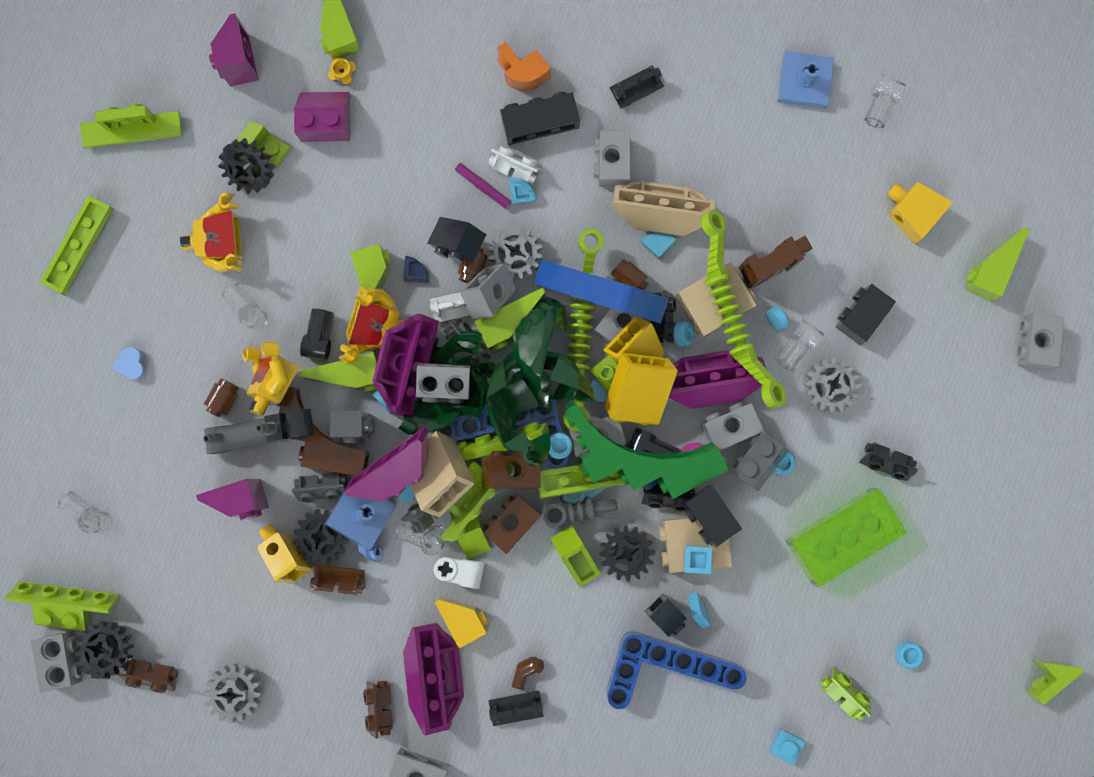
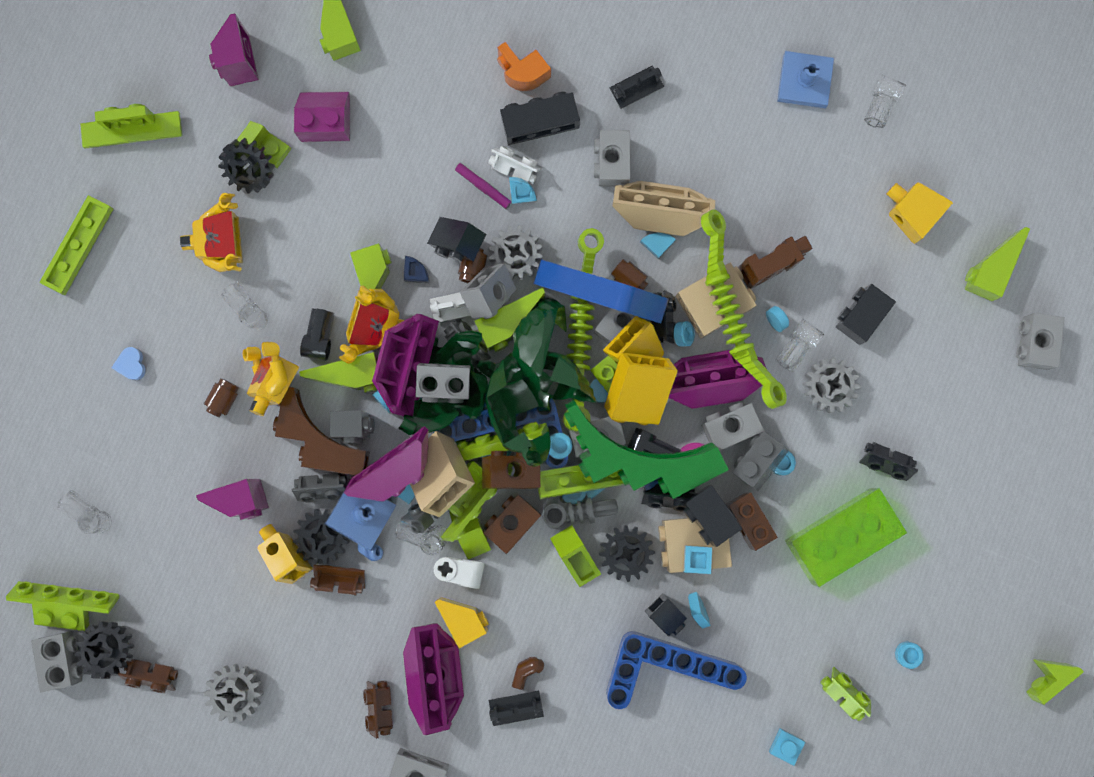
piece [203,409,314,455] -> none
yellow plate [328,57,356,85] -> none
none -> reddish brown brick [726,492,778,551]

